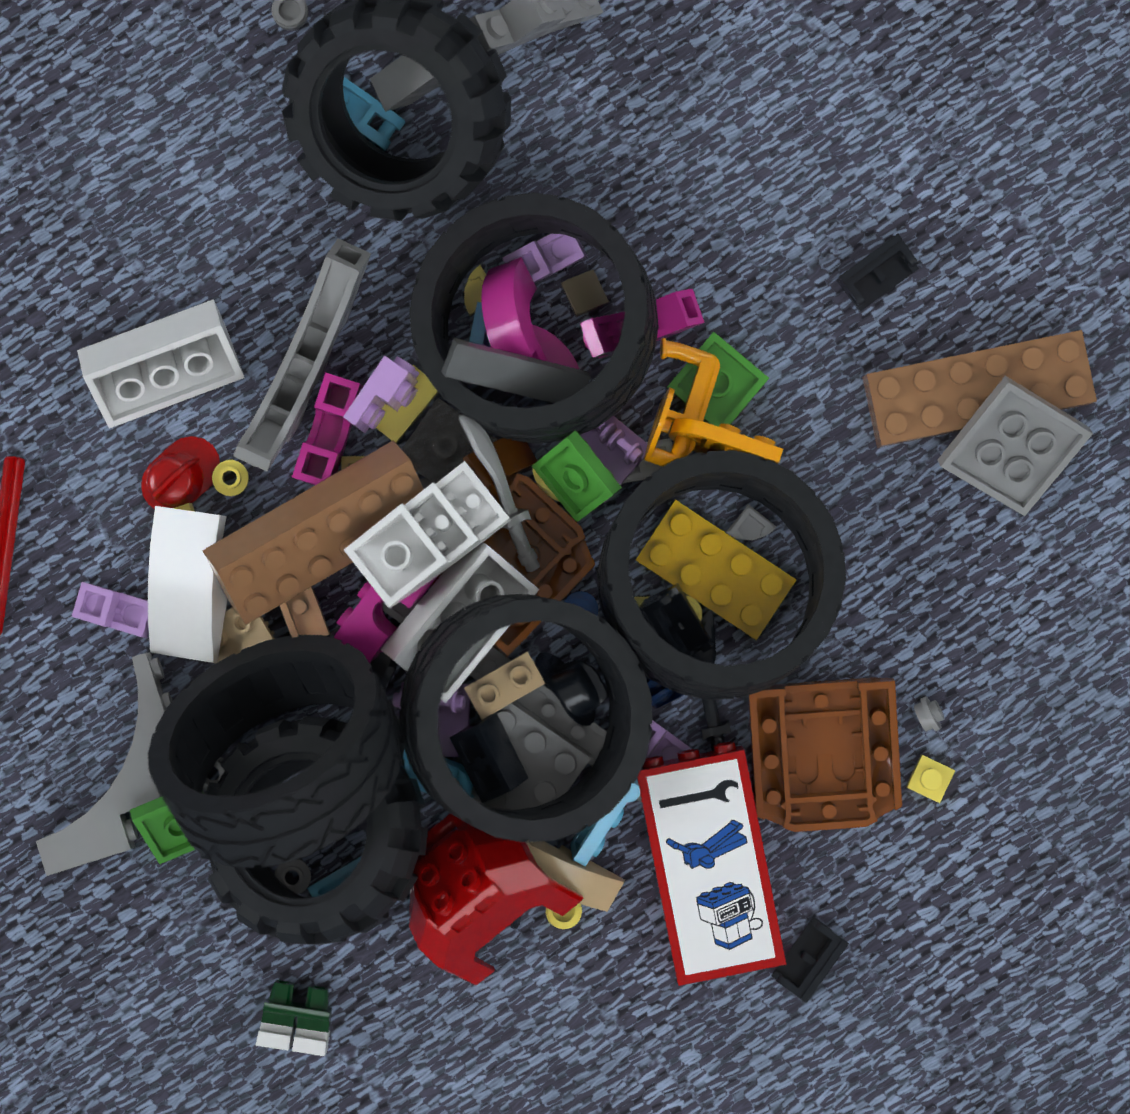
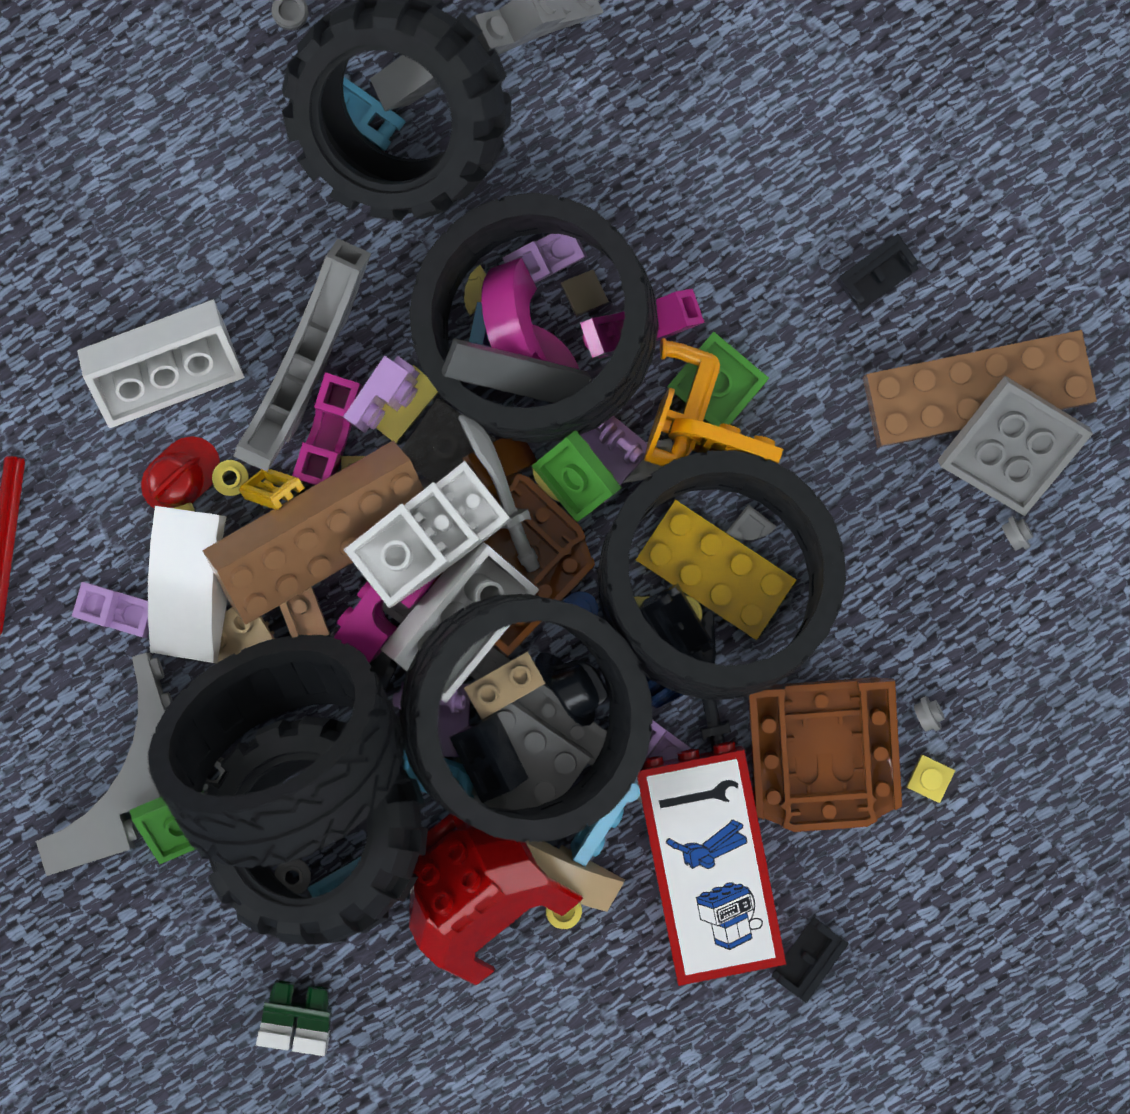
none -> yellow tile [238,469,304,510]
none -> light grey plate [1002,516,1033,551]

